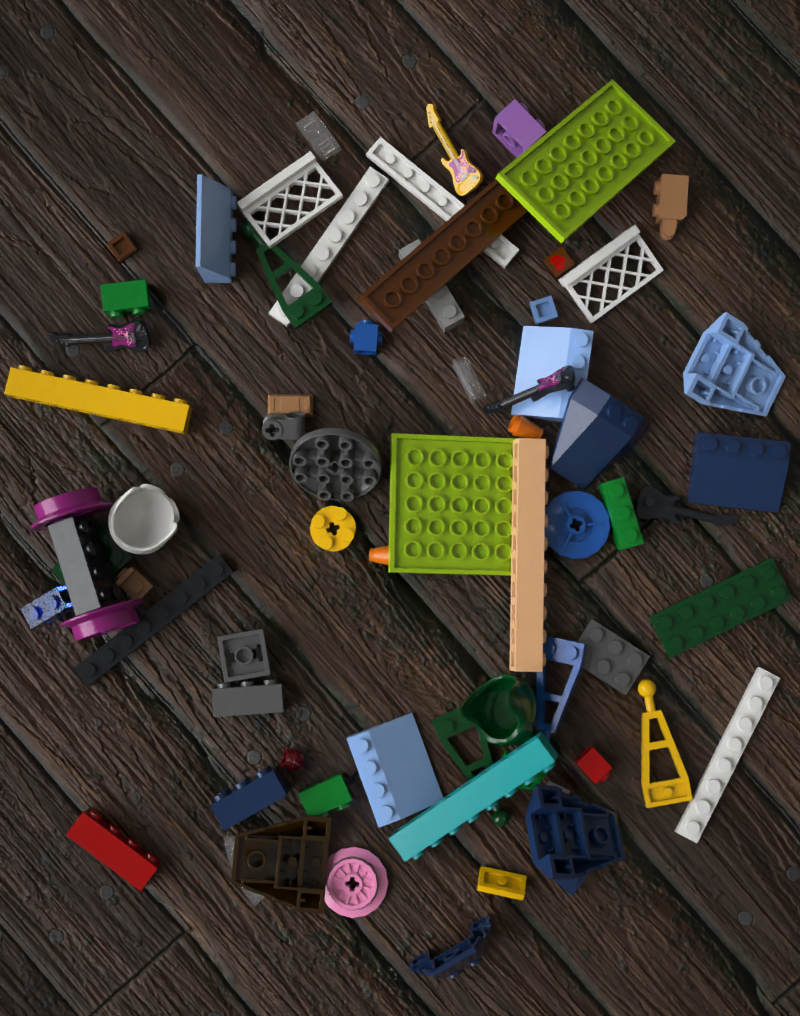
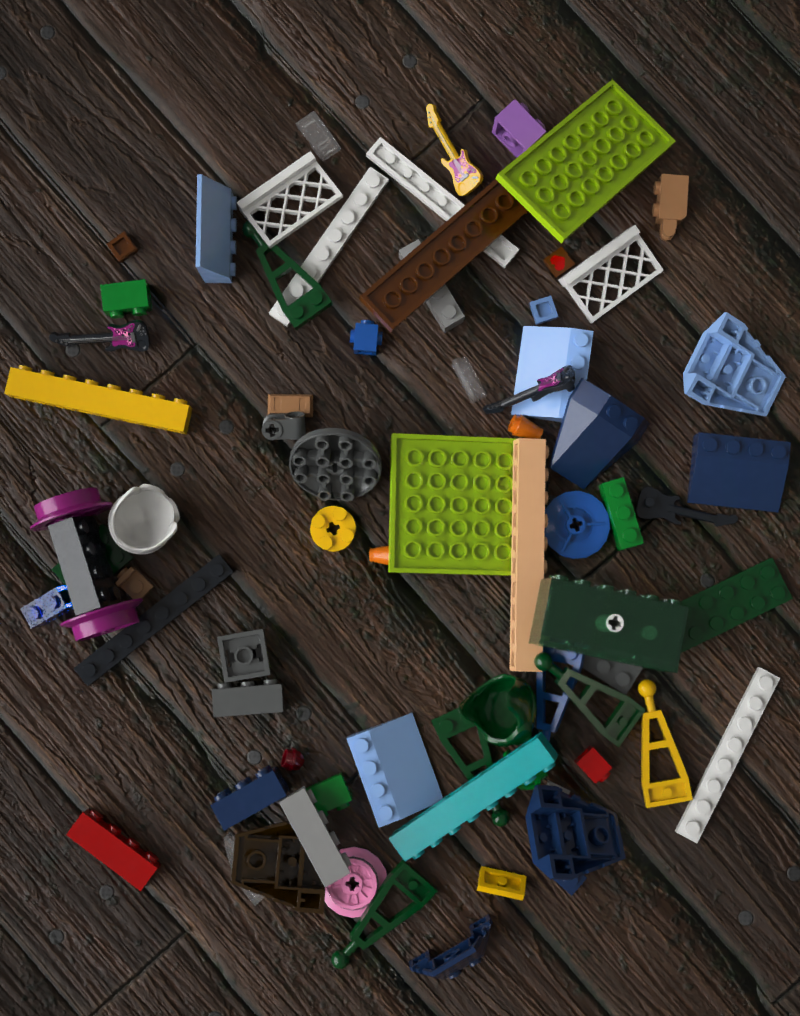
none -> light grey brick [279,786,352,887]
none -> dark green plate [331,859,438,969]
none -> clear green piece [529,574,689,673]
none -> dark green plate [534,652,646,747]

